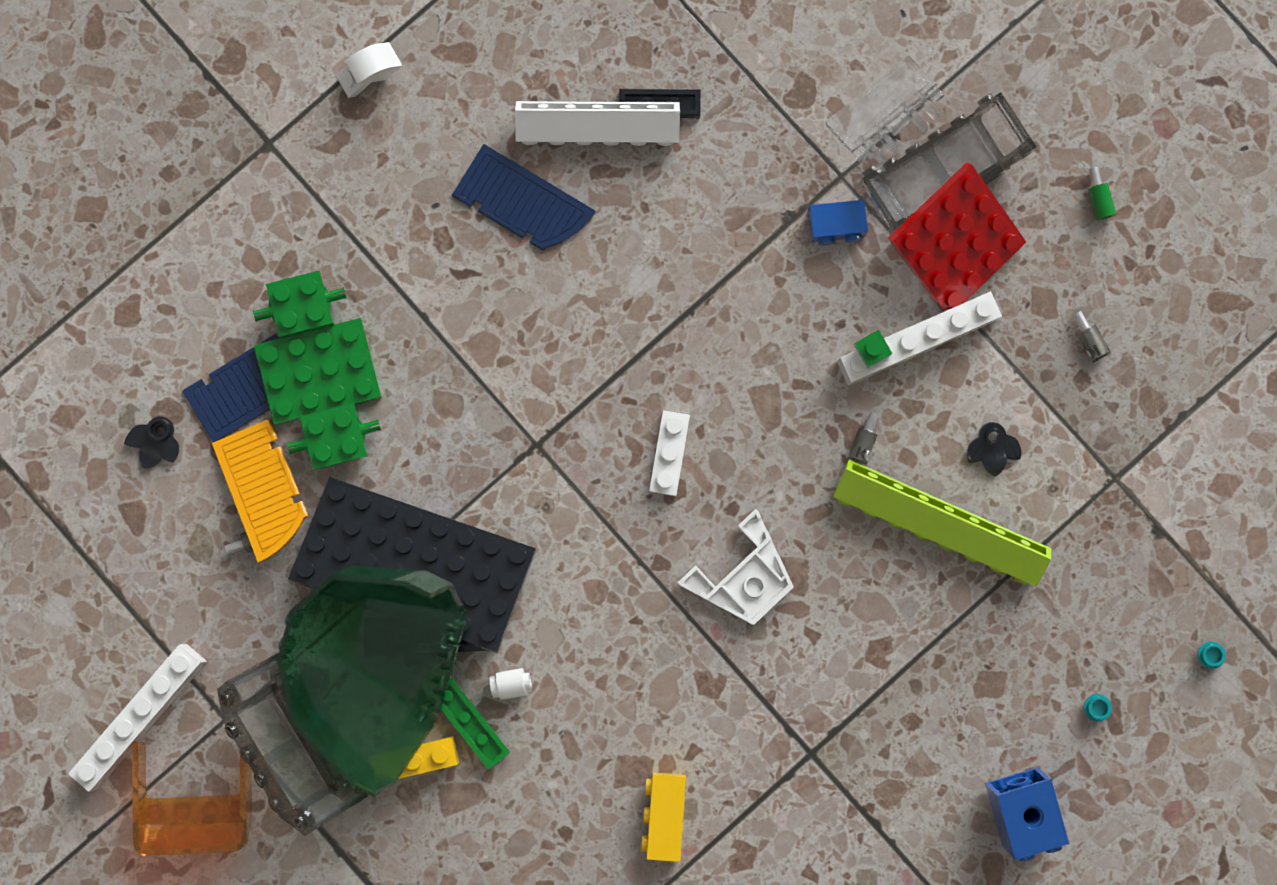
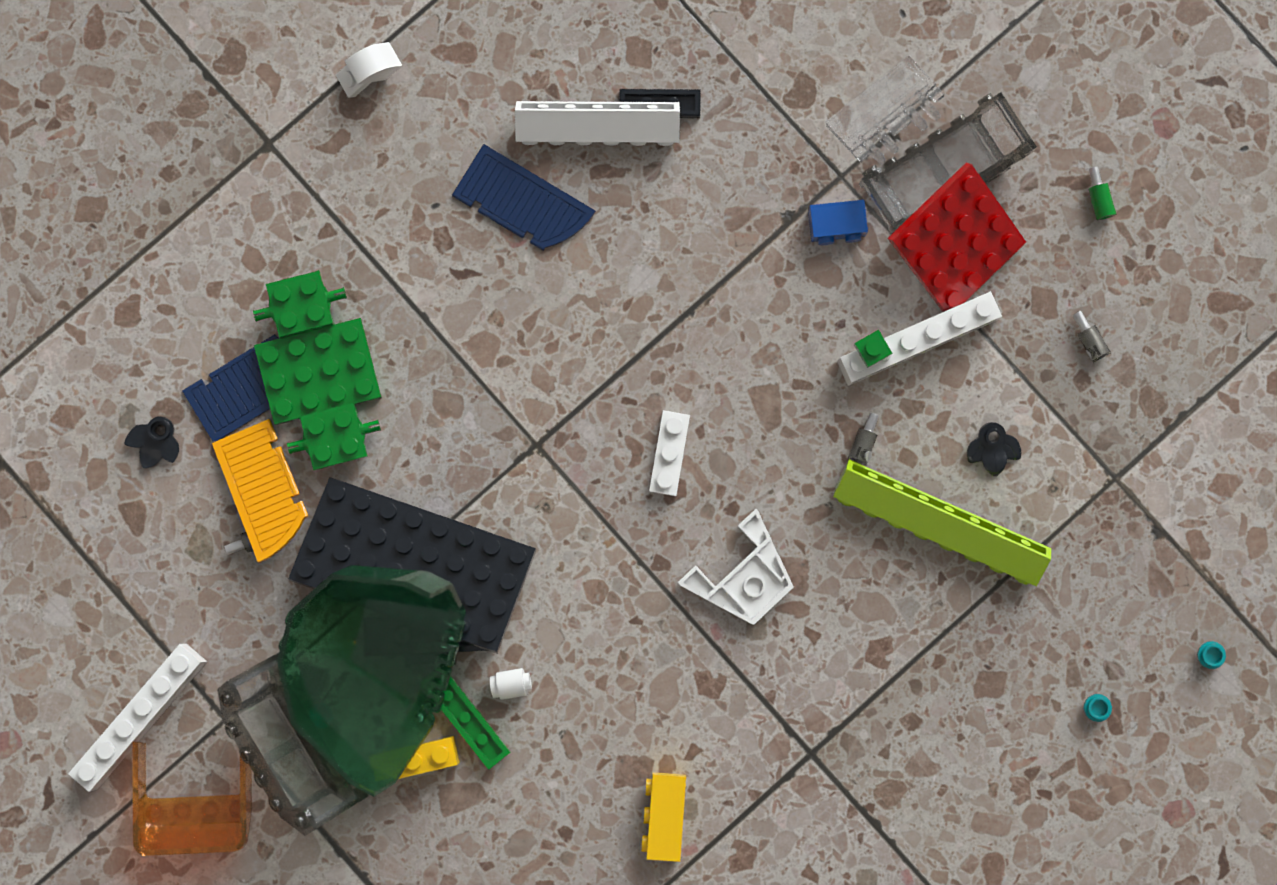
blue brick [985,767,1069,861] -> none

